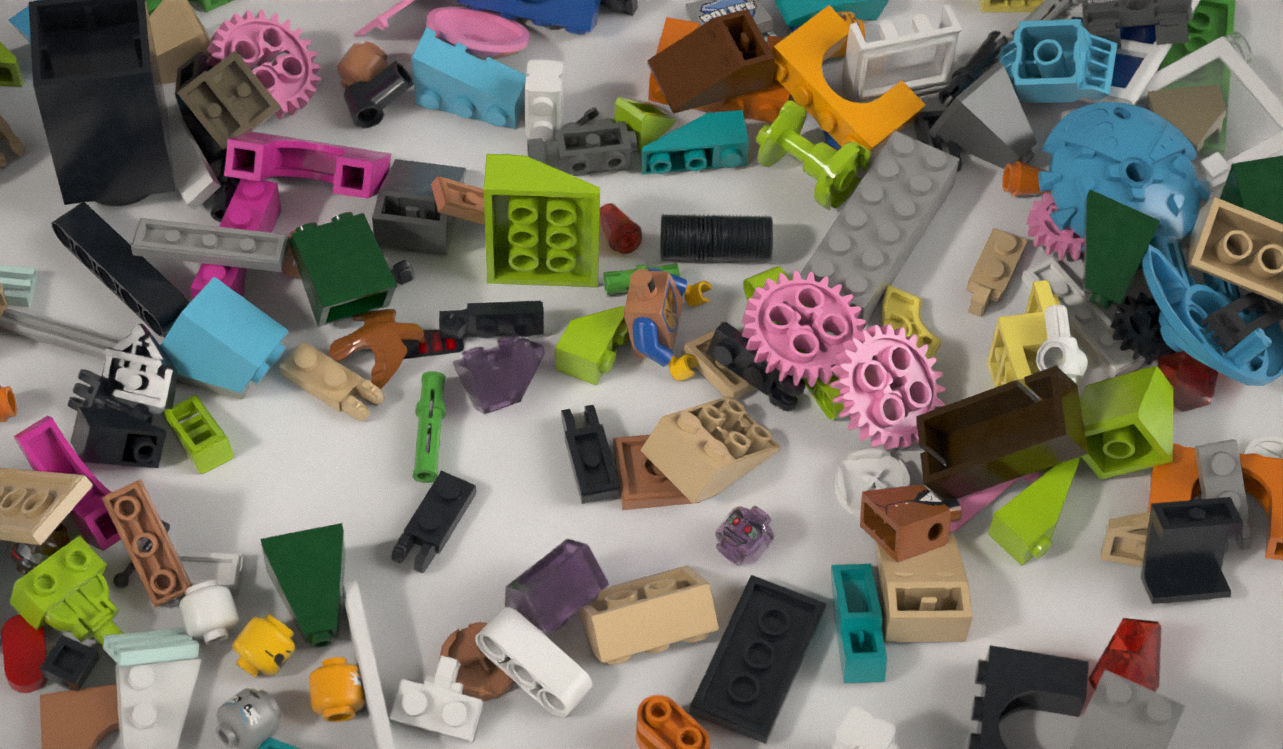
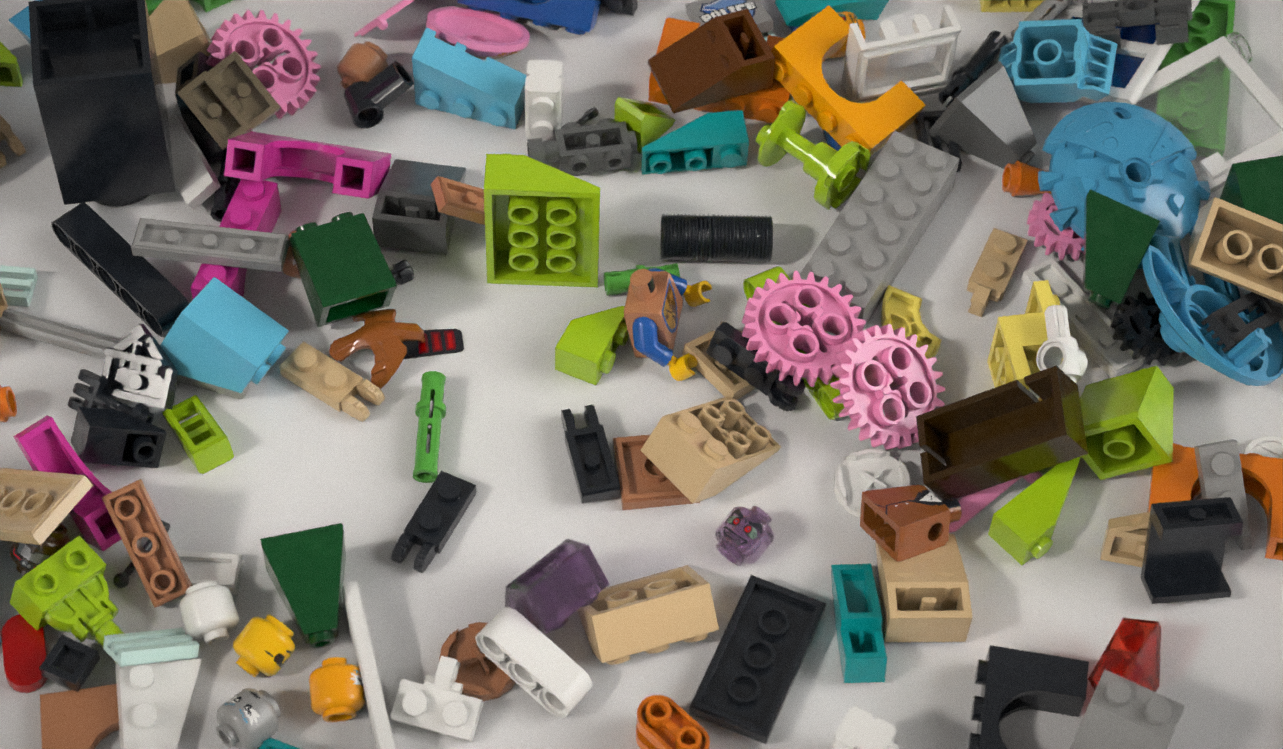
black hinge [439,300,544,340] -> none
clear purple slope [453,334,545,414] -> none
clear red cone [600,203,642,254] -> none
dark tan slope [1147,84,1226,152] -> none
clear red brick [1158,351,1219,412] -> none

